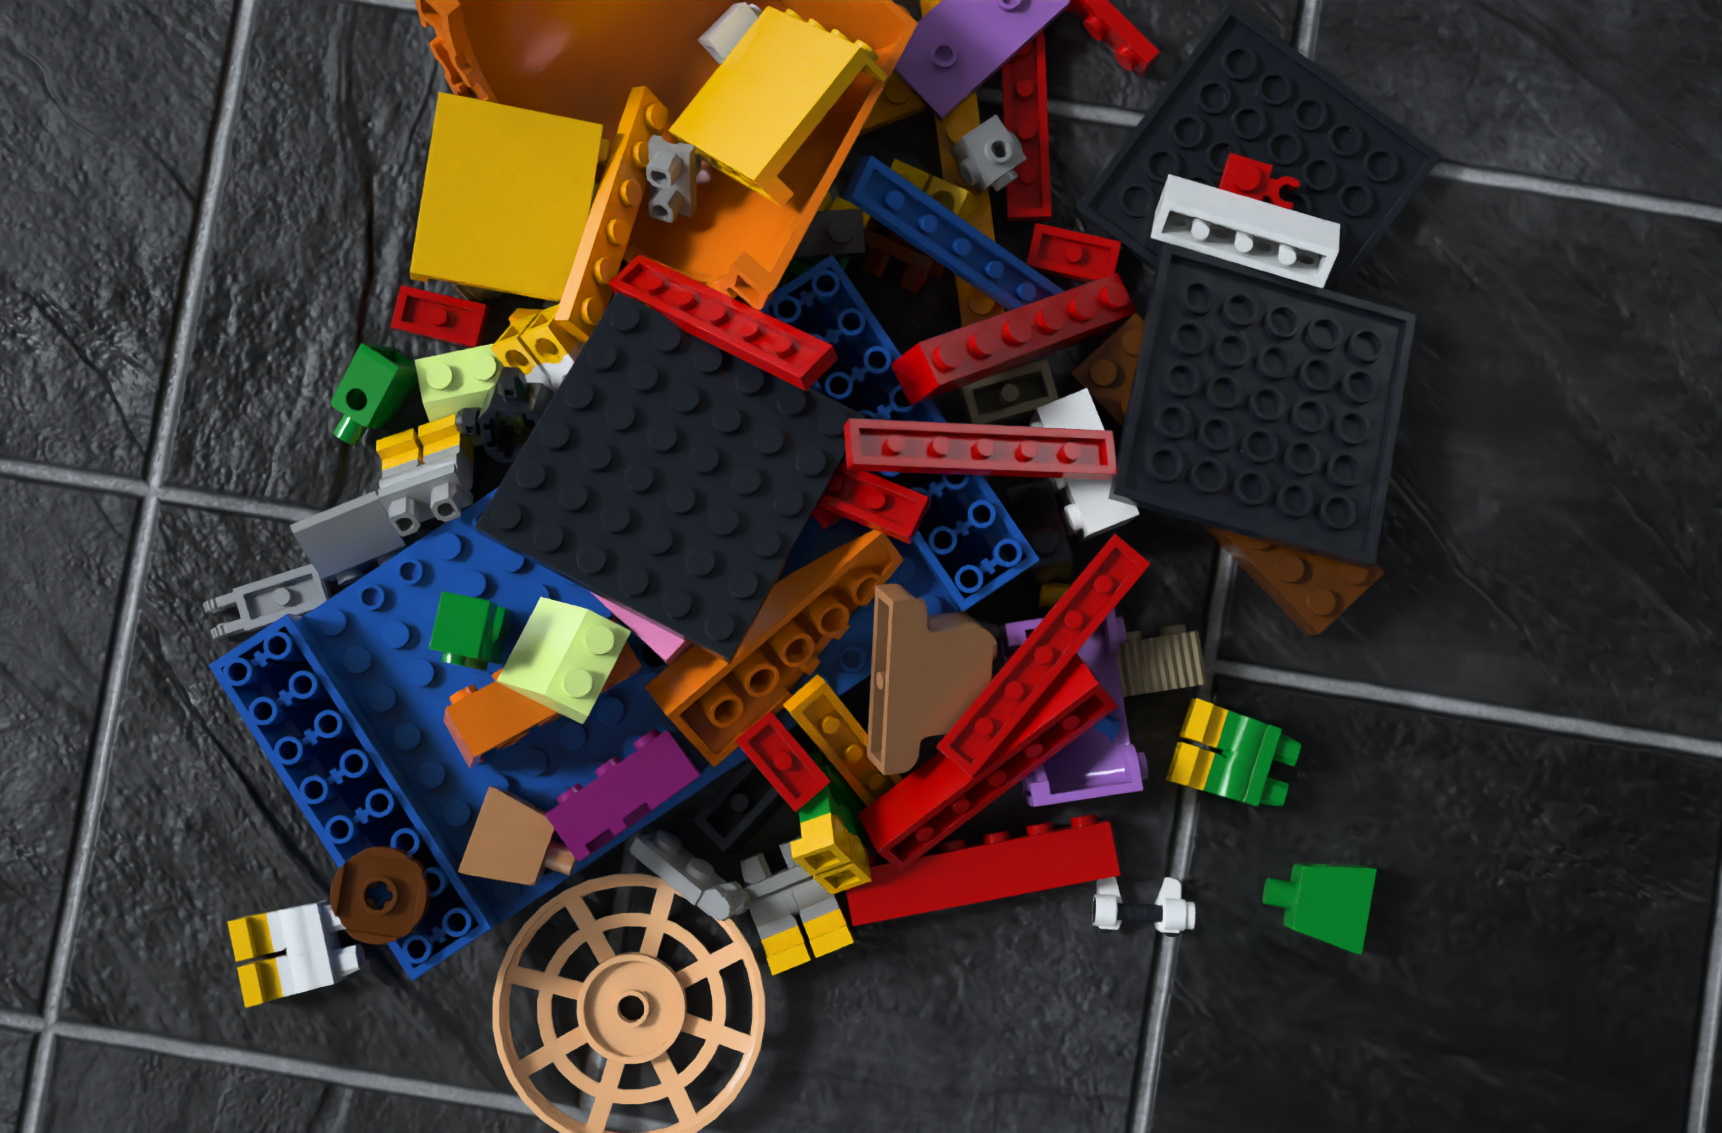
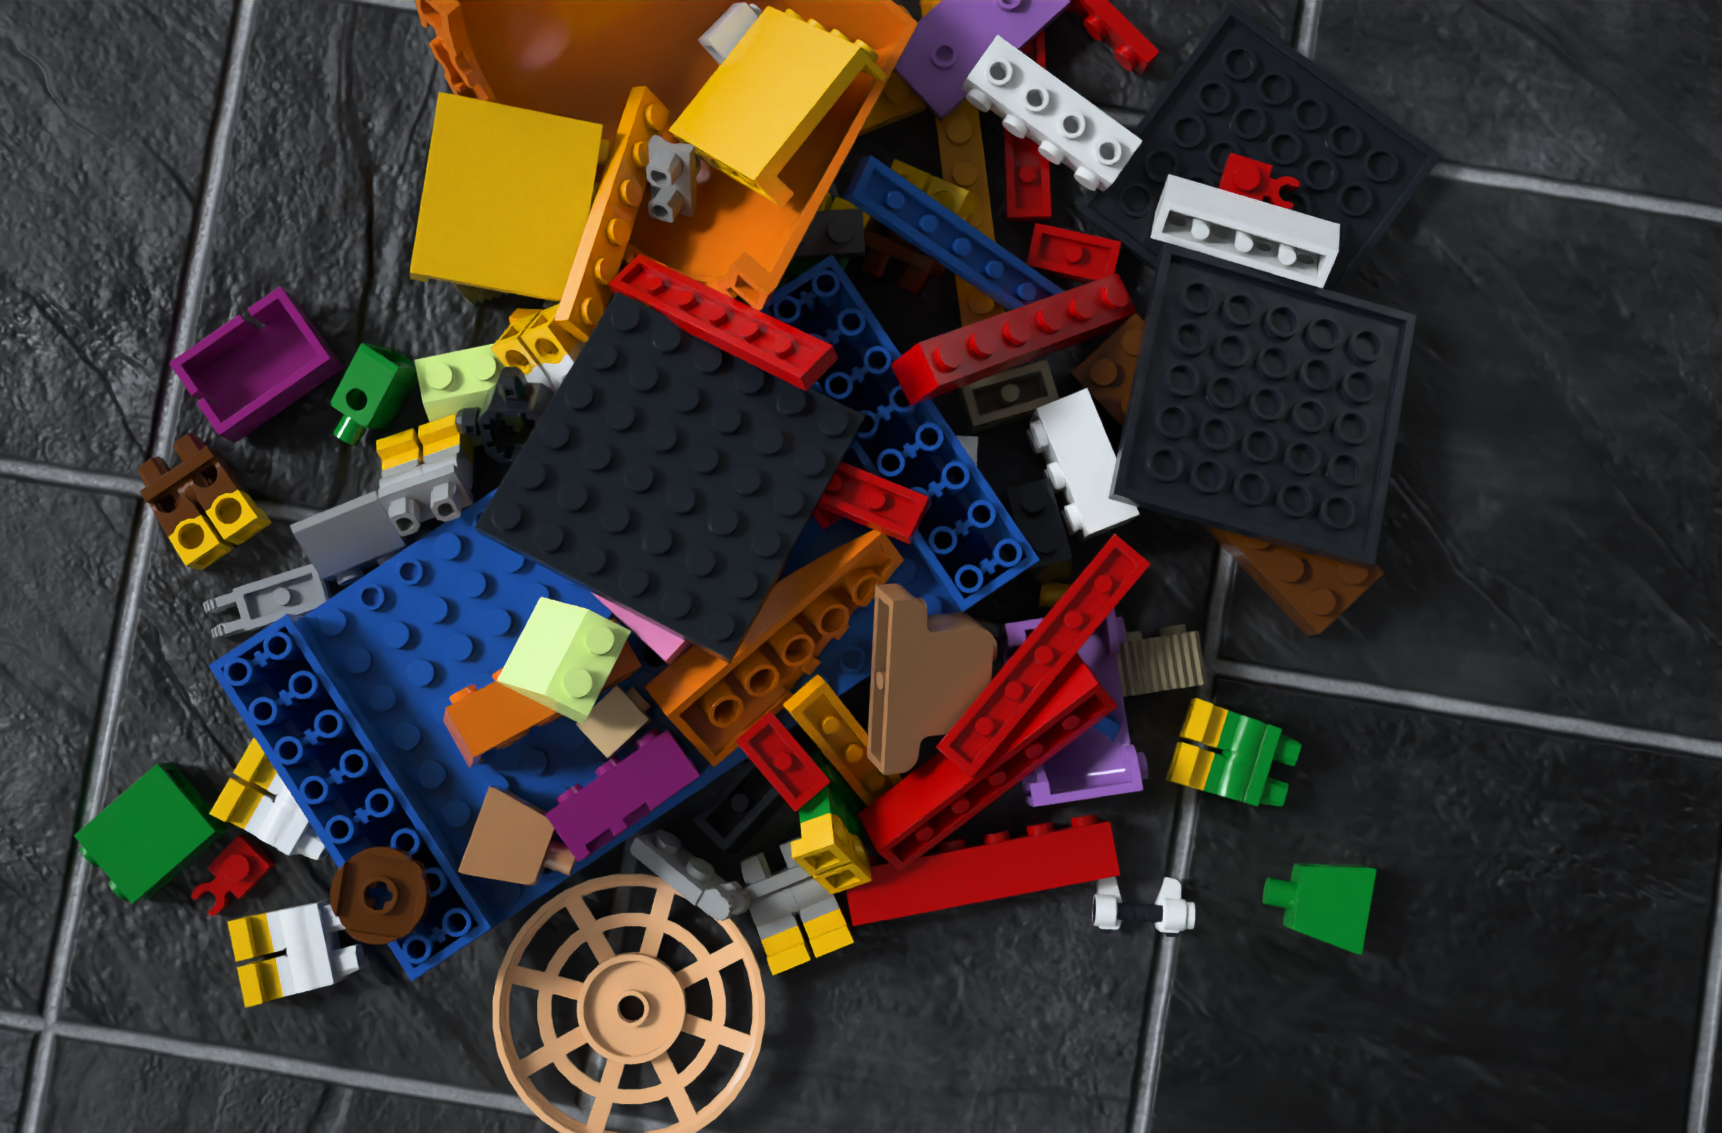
red plate [390,285,489,348] -> none
green arch [429,591,513,671] -> none
red plate [844,418,1117,480] -> none
light grey brick [949,115,1026,195] -> none
none -> green brick [74,762,229,904]
none -> hips [138,433,272,571]
none -> magenta piece [169,286,344,443]
none -> red plate [191,834,275,916]
none -> hips [209,737,329,860]
none -> tan brick [576,685,653,758]
none -> white brick [961,34,1142,192]

